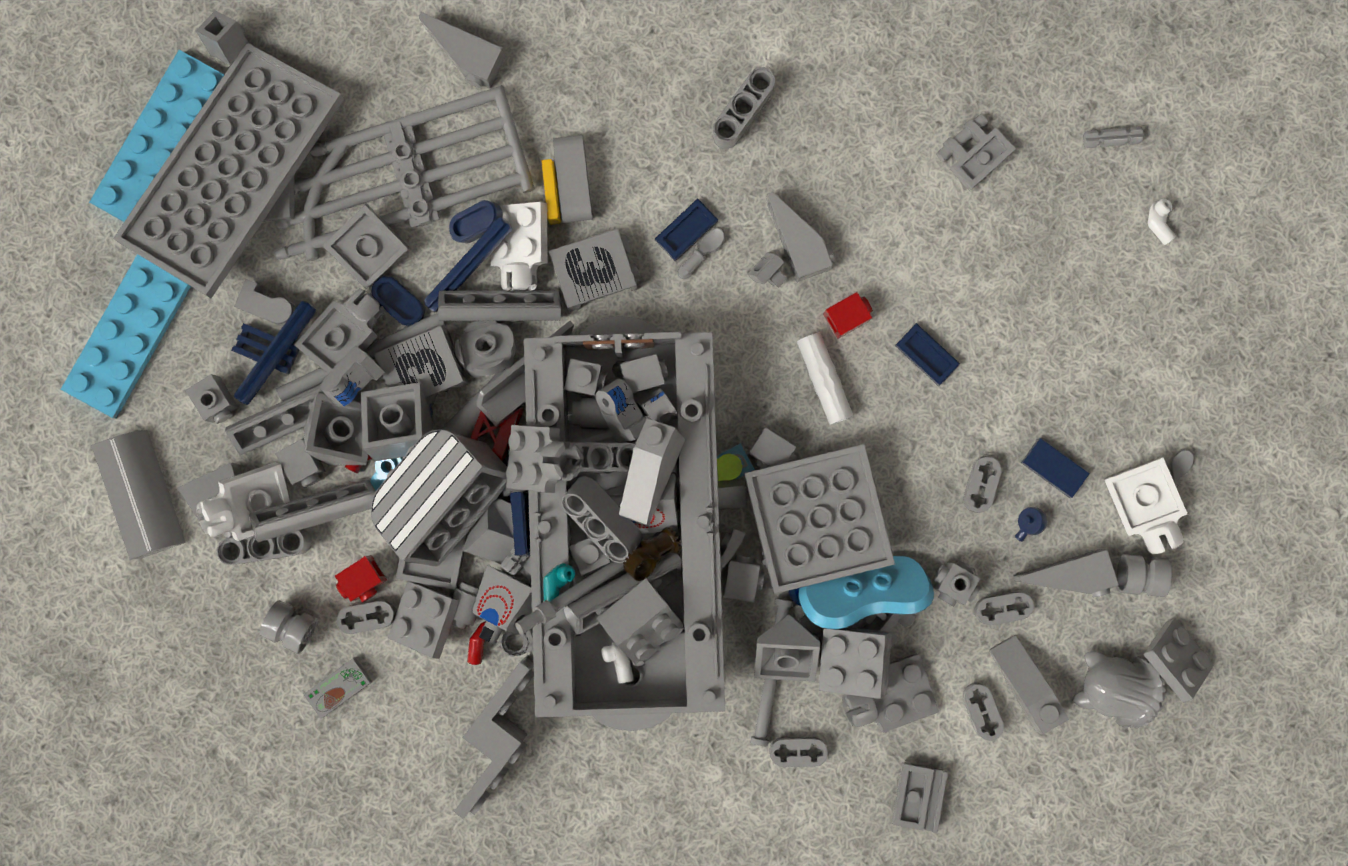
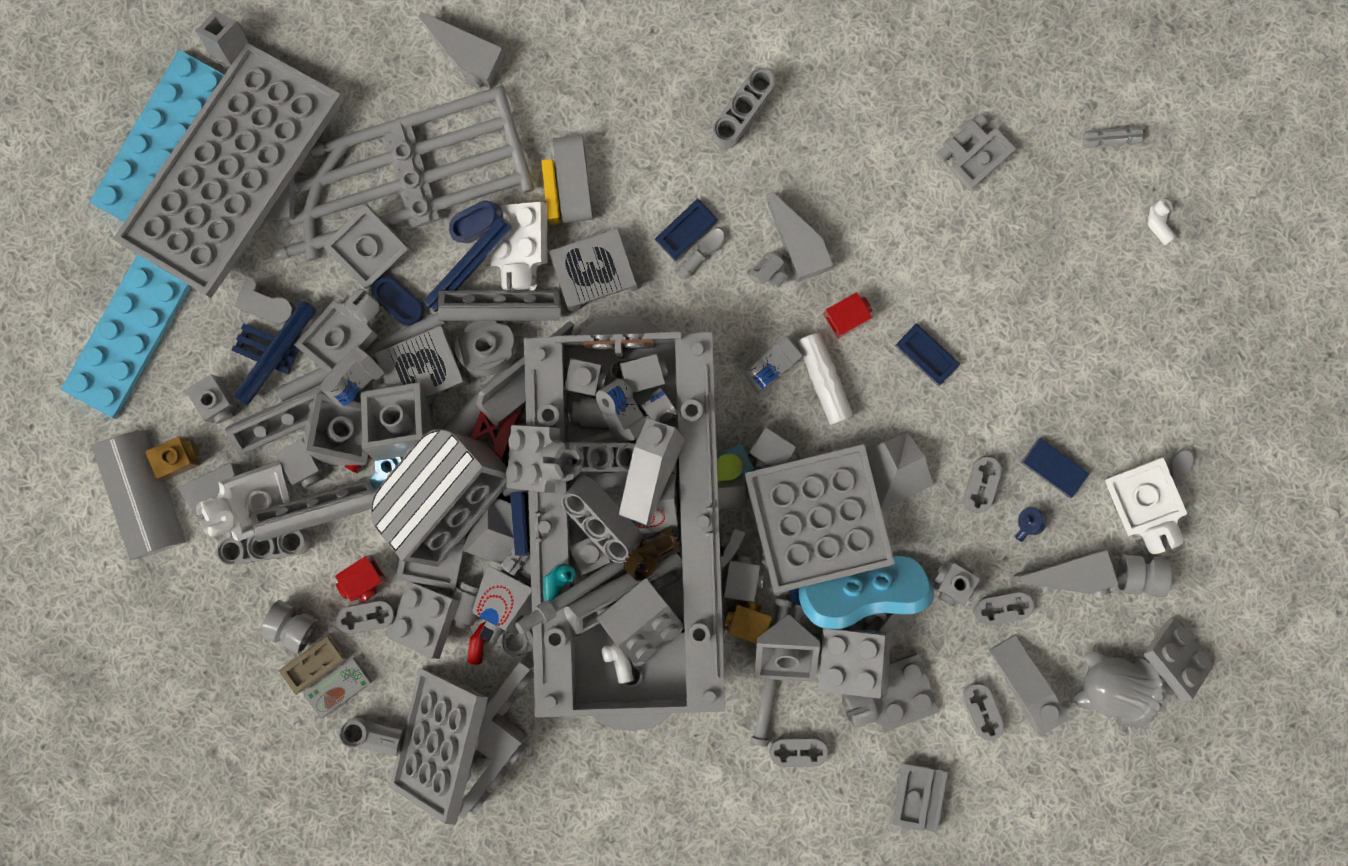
none -> pearl gold brick [145,436,200,480]
none -> dark tan plate [278,634,348,695]
none -> light grey piece [339,716,404,756]
none -> light grey plate [390,668,488,825]
none -> pearl gold brick [724,601,772,644]
none -> light grey leg [744,336,803,392]
none -> light grey slope [866,431,933,510]

